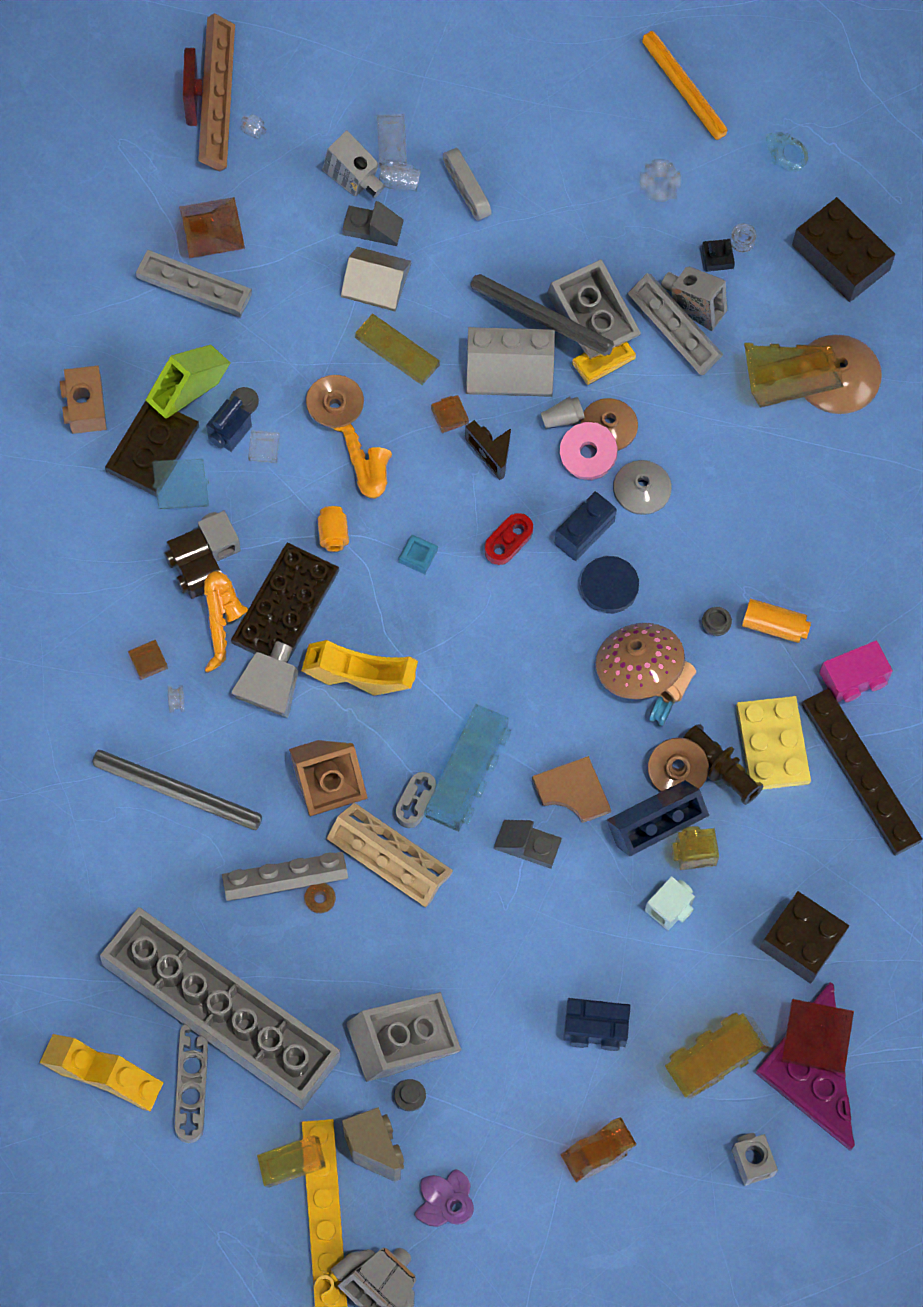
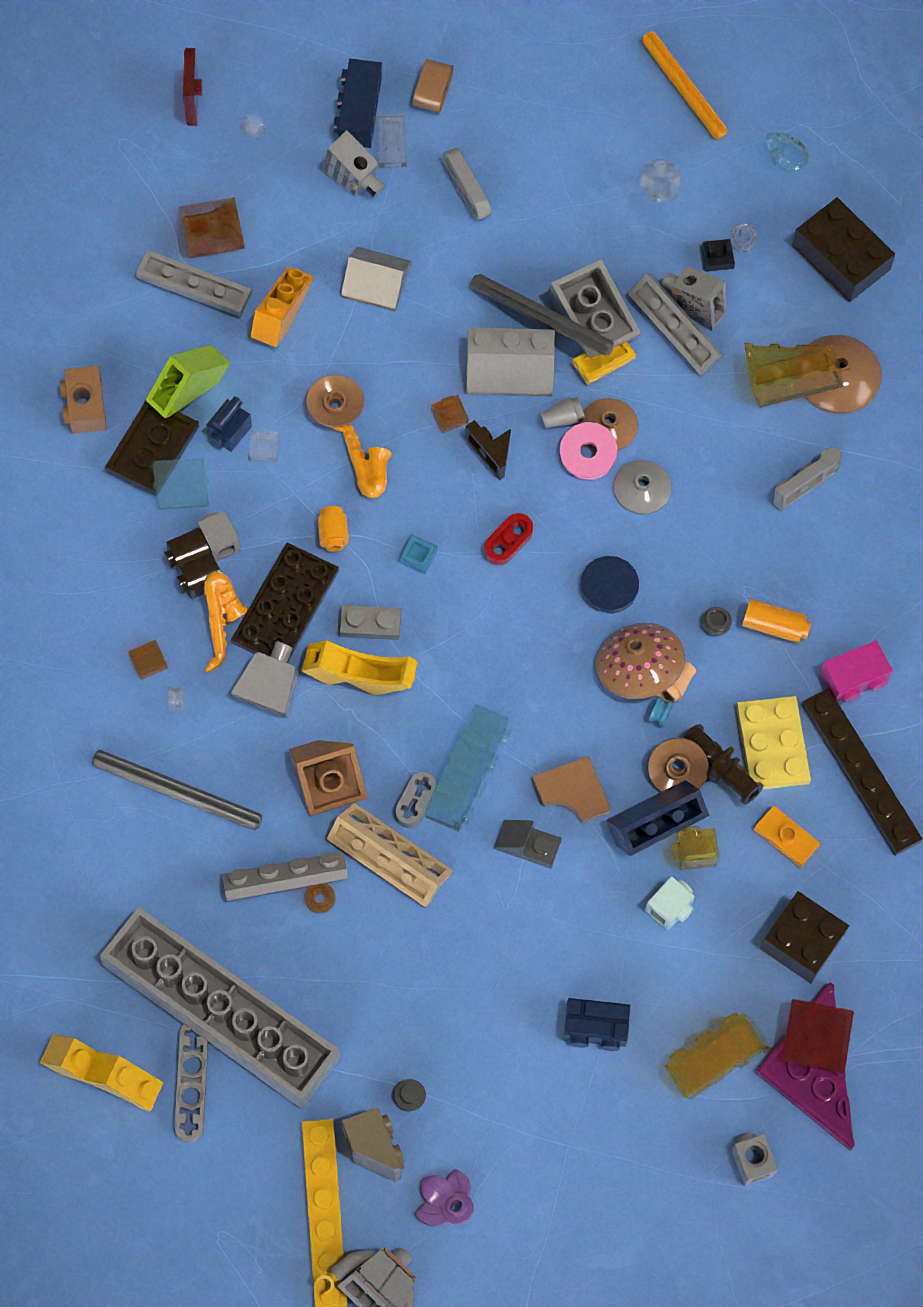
medium nougat plate [198,13,235,171] -> none
dark grey plate [230,387,259,414] -> none
clear yellow tile [257,1135,326,1187] -> none
dark grey slope [342,201,404,246] -> none
light grey slope [346,992,461,1082] -> none
clear yellow tile [355,313,440,385] -> none
clear brick [379,160,421,193] -> none
dark blue brick [554,491,617,561] -> none
clear orange brick [561,1117,637,1183] -> none
none -> light orange slope [250,266,314,347]
none -> dark blue brick [333,58,382,148]
none -> light grey plate [340,605,401,640]
none -> medium nougat beam [413,59,454,113]
none -> light orange plate [754,805,821,868]
none -> light grey hinge [773,447,842,511]

